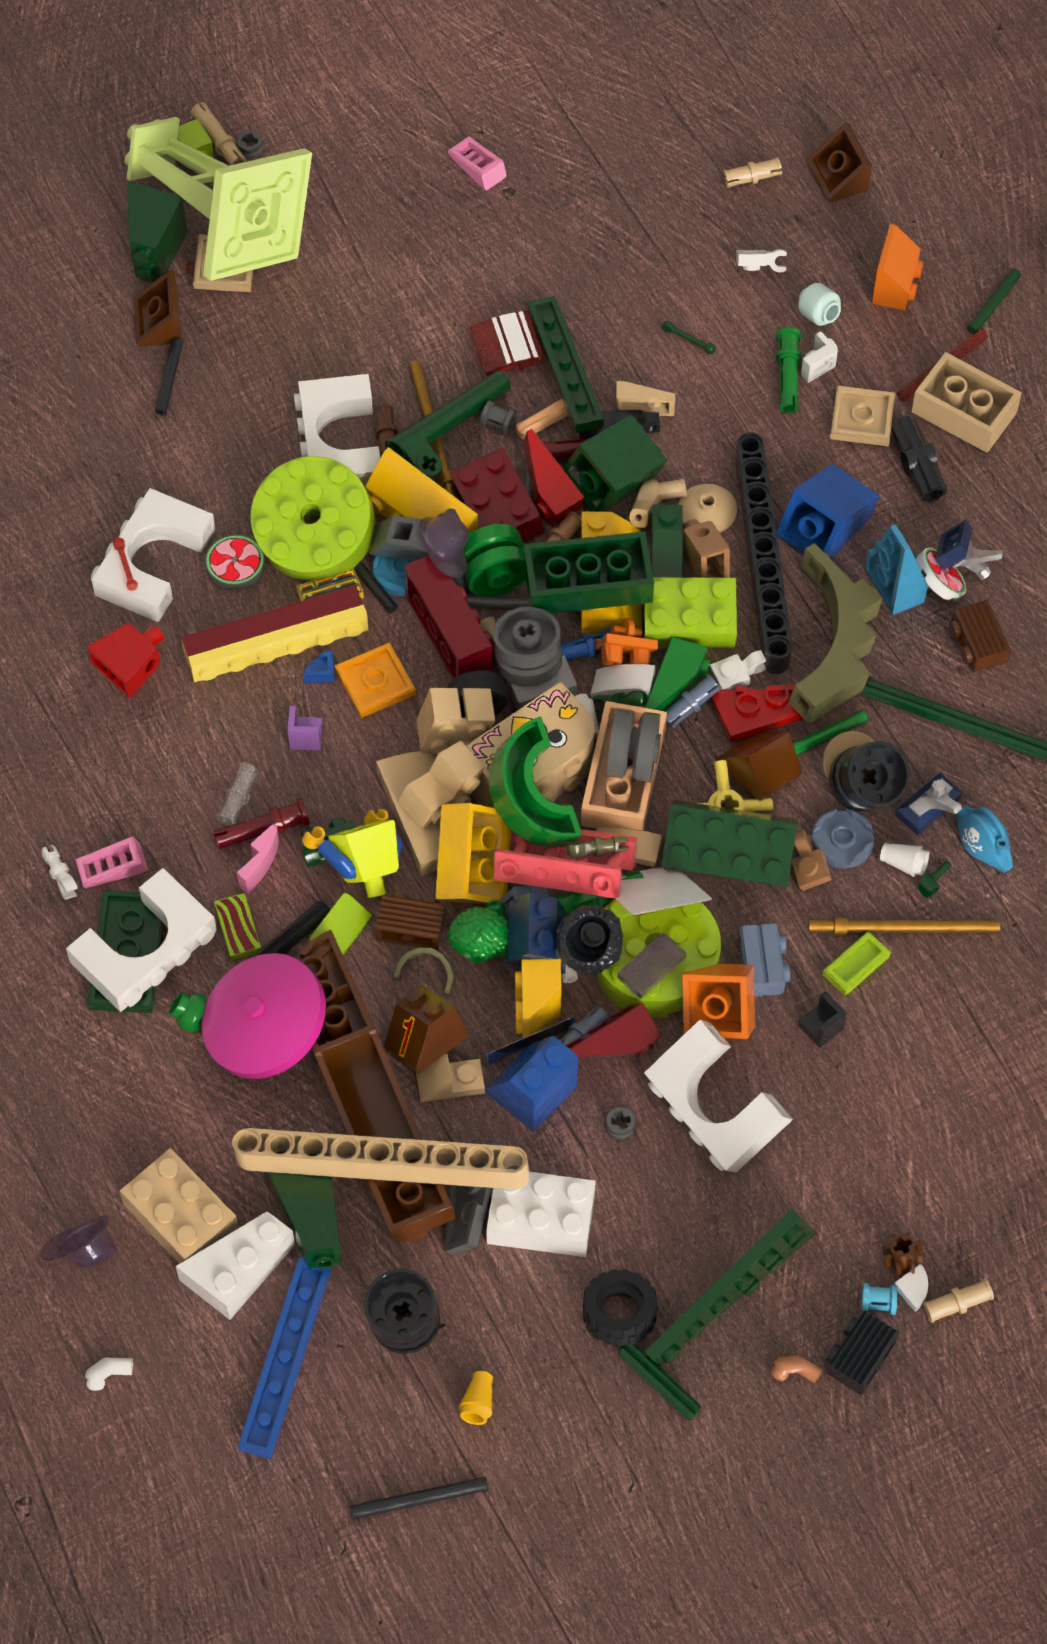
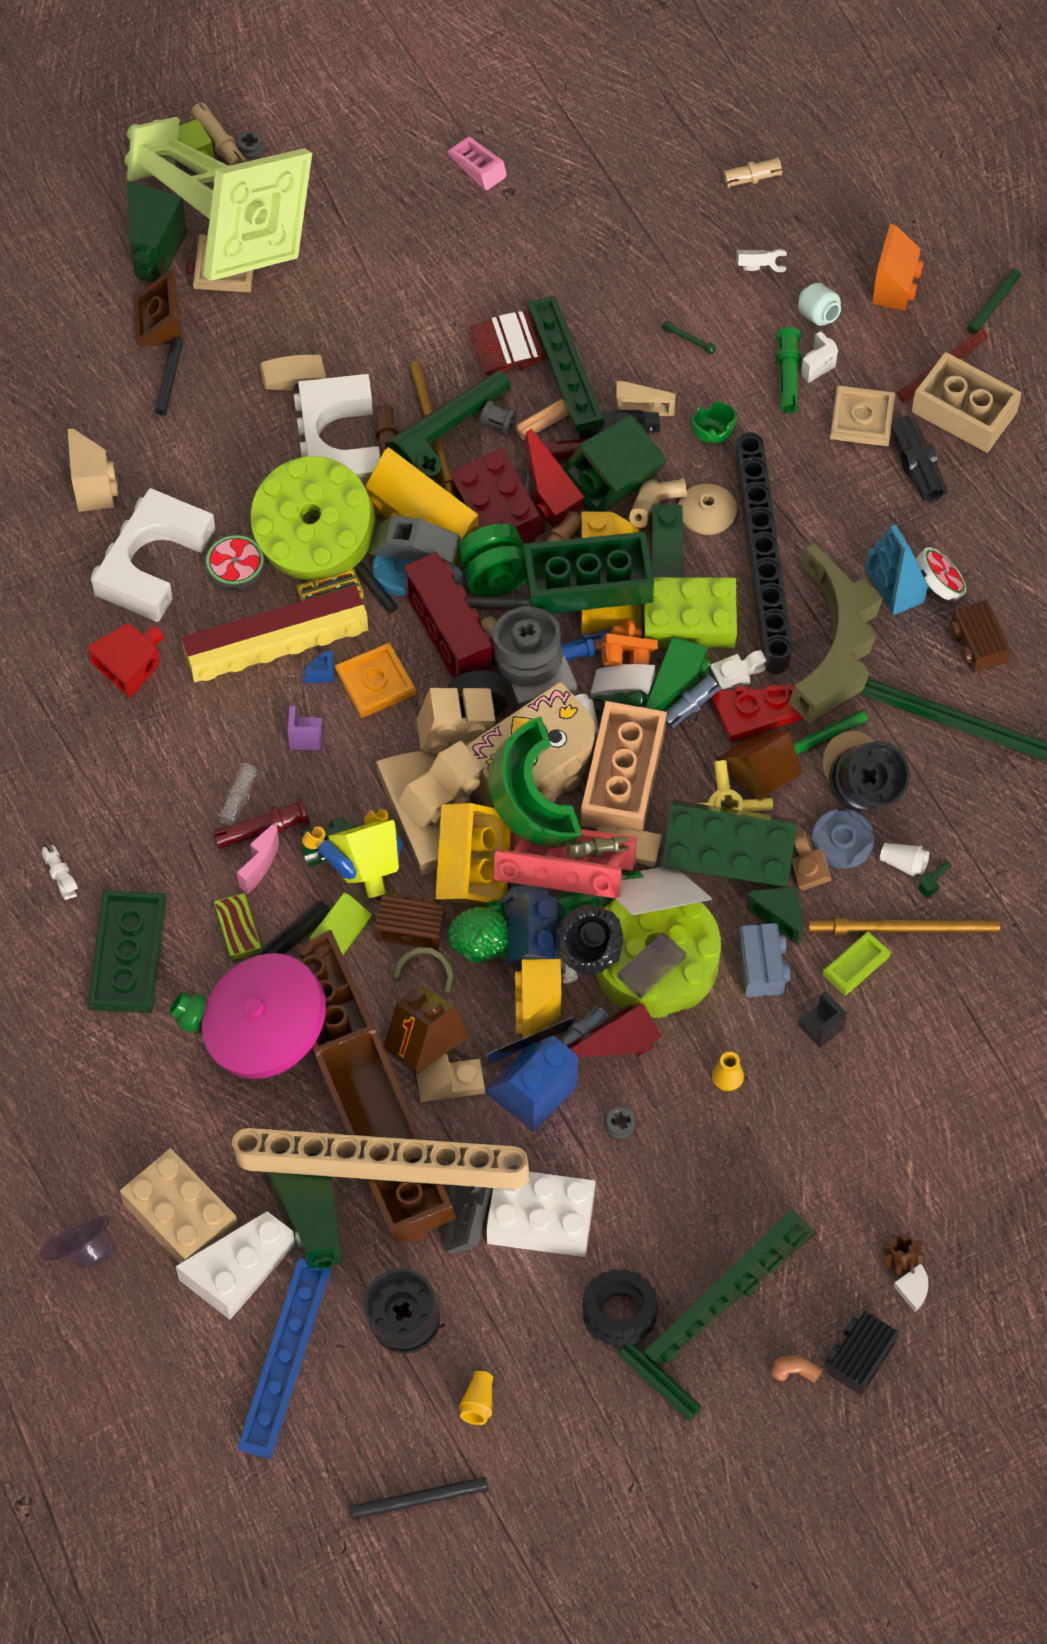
white arch [66,868,217,1012] -> none
bright pink slope [75,836,148,889] -> none
white arm [85,1357,133,1391] -> none
clear red hinge [113,537,138,591] -> none
piece [420,508,469,577] -> none
dark grey wheel [606,708,661,783] -> none
white arch [644,1020,793,1173] -> none
orange slope [682,964,755,1039] -> none
medium nougat torso [683,519,730,578] -> none
blue slope [776,464,880,559] -> none
reddish brown slope [806,122,872,202] -> none
medium azure bush [861,1283,897,1315] -> none
piece [895,773,962,836] -> none
tan pin [923,1279,994,1323] -> none
piece [935,519,1003,580] -> none
dark azure hat [955,805,1013,873] -> none
none -> tan slope [67,429,118,512]
none -> tan slope [260,355,326,391]
none -> green hair [690,401,737,444]
none -> yellow cone [712,1052,744,1091]
none -> dark green slope [747,887,803,945]

